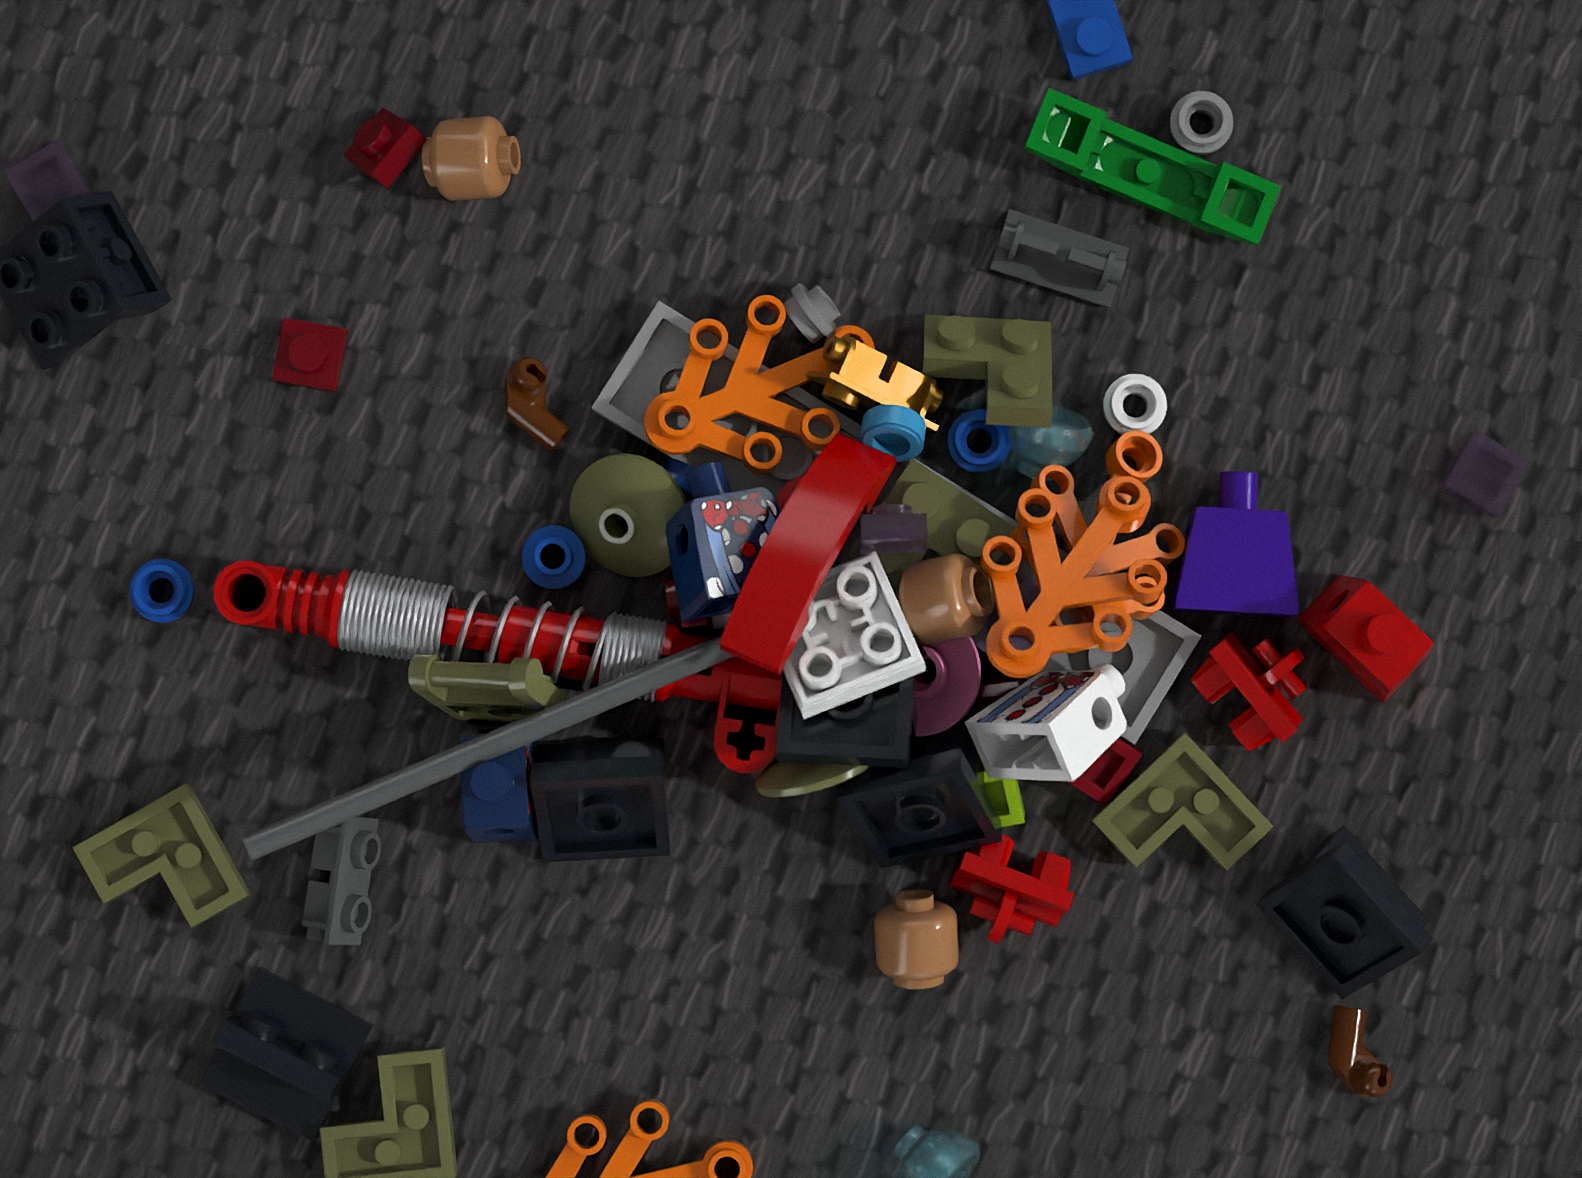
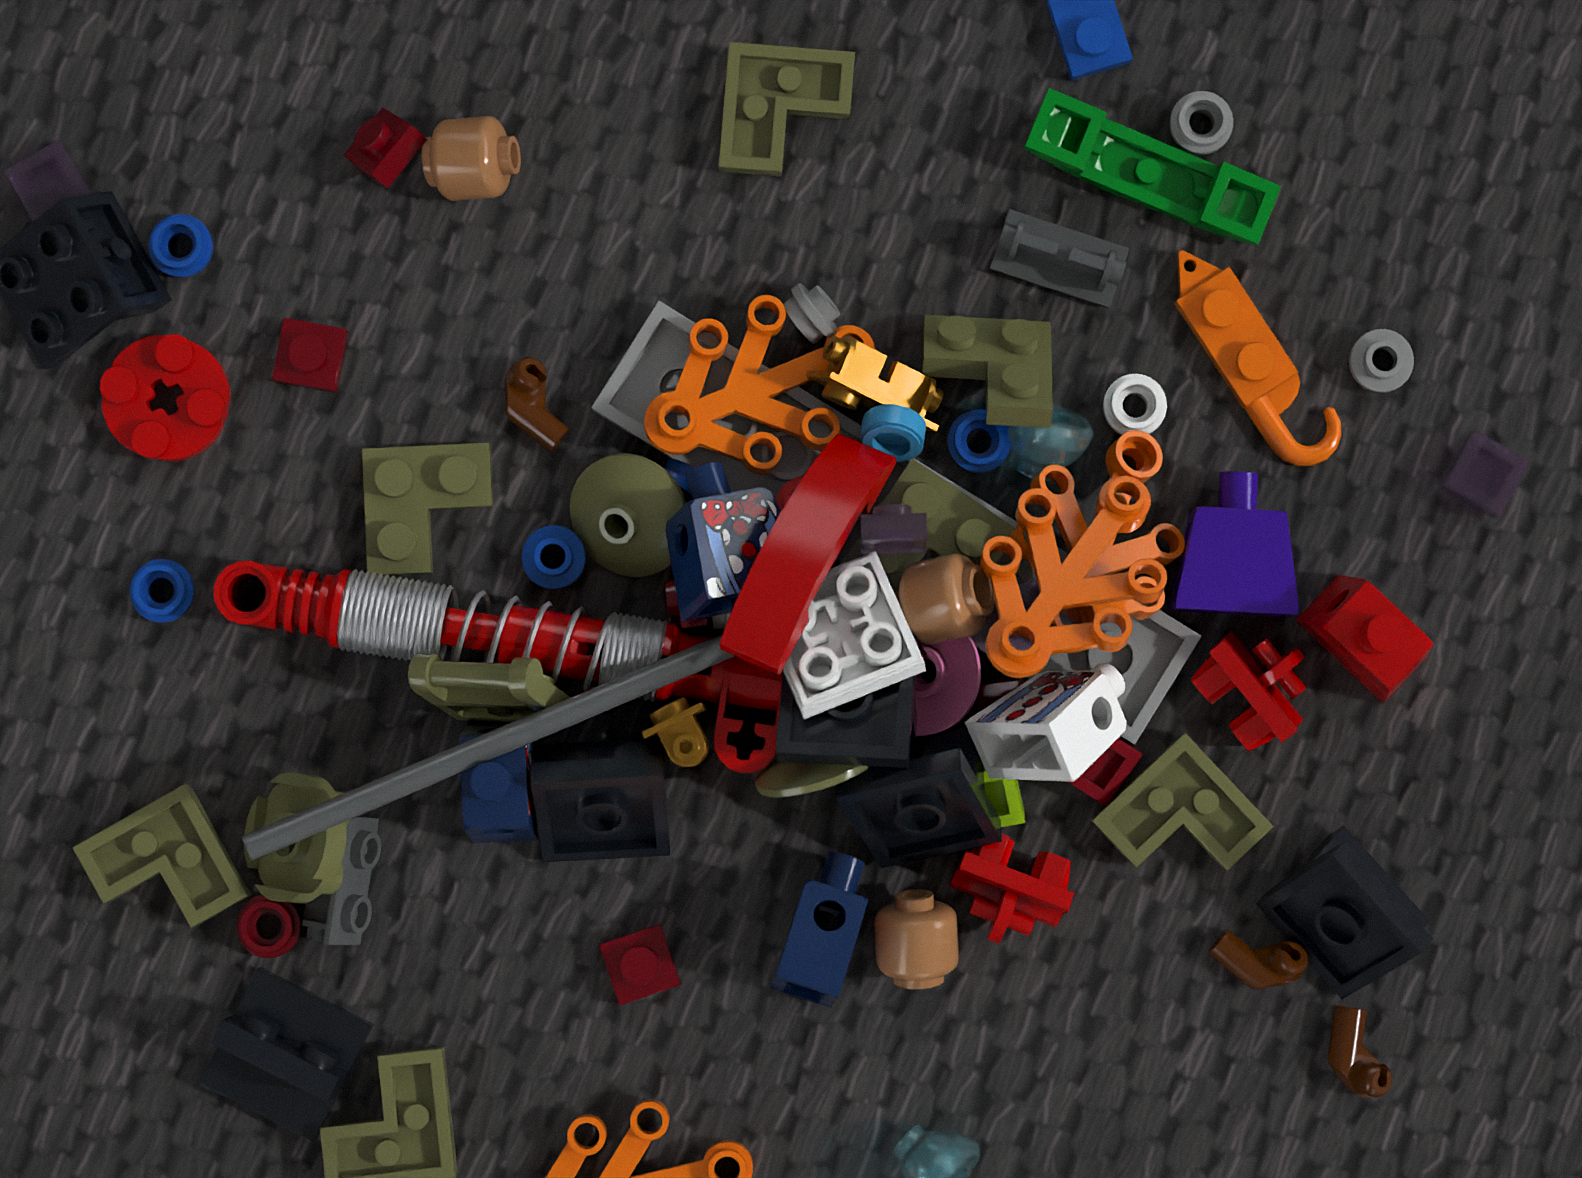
none -> red plate [100,334,231,462]
none -> blue plate [148,214,213,278]
none -> dark red plate [236,895,302,958]
none -> olive plate [244,772,350,904]
none -> olive plate [362,443,494,576]
none -> dark red plate [599,923,681,1006]
none -> pearl gold hinge [641,697,709,767]
none -> olive plate [719,42,855,177]
none -> dark blue torso [770,851,868,1008]
none -> orange plate [1174,250,1341,466]
none -> reddish brown arm [1208,929,1308,990]
none -> light grey plate [1349,329,1414,393]

